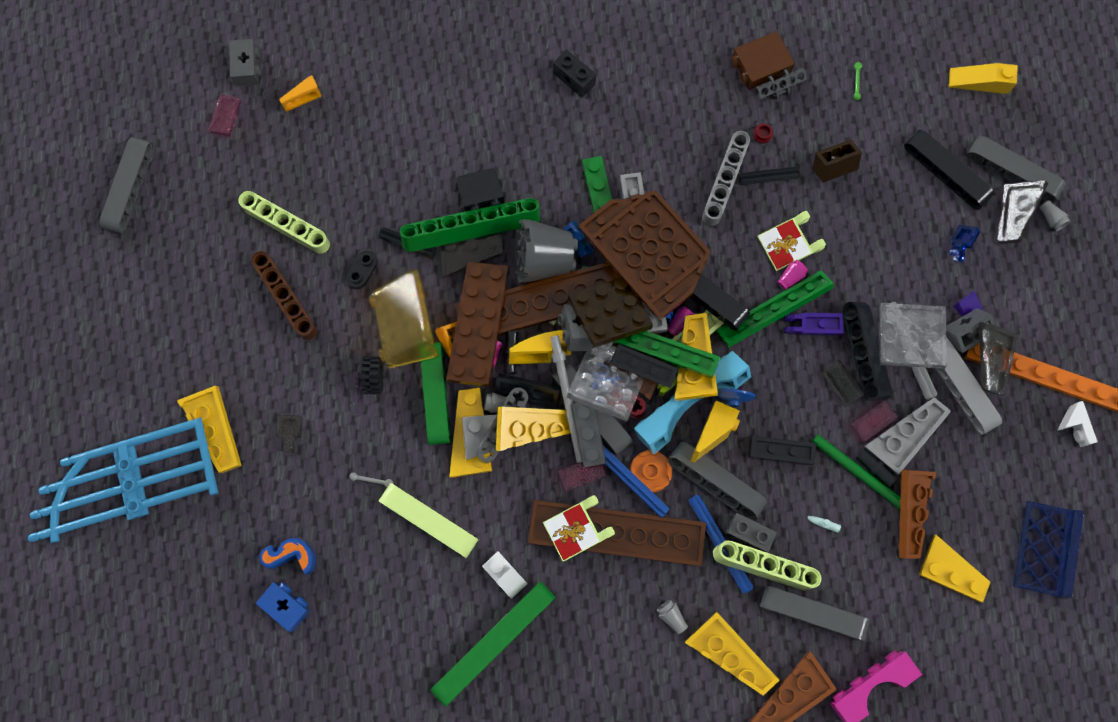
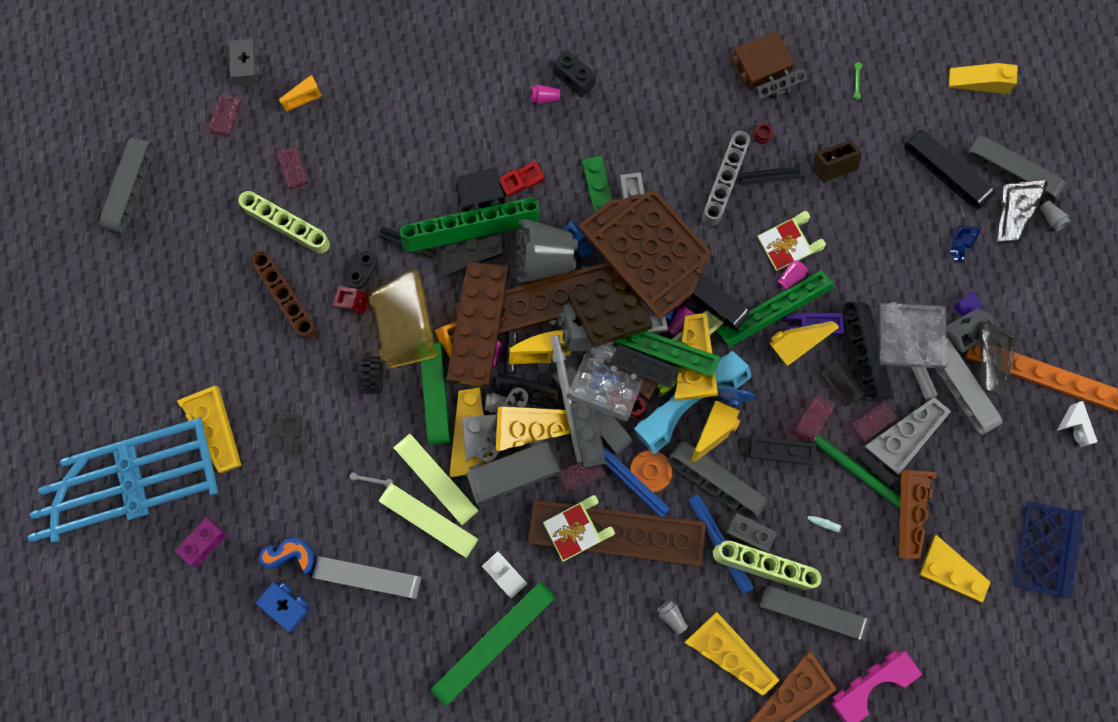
none -> magenta brick [175,518,228,567]
none -> clear pink plate [277,145,309,190]
none -> light grey beam [312,556,421,599]
none -> dark red bracket [332,286,369,315]
none -> yellowish green beam [393,433,478,525]
none -> dark grey windscreen [466,440,561,510]
none -> red slope [498,161,546,196]
none -> dark pink cone [531,84,560,105]
none -> yellow slope [769,321,839,366]
none -> clear pink brick [791,393,836,443]

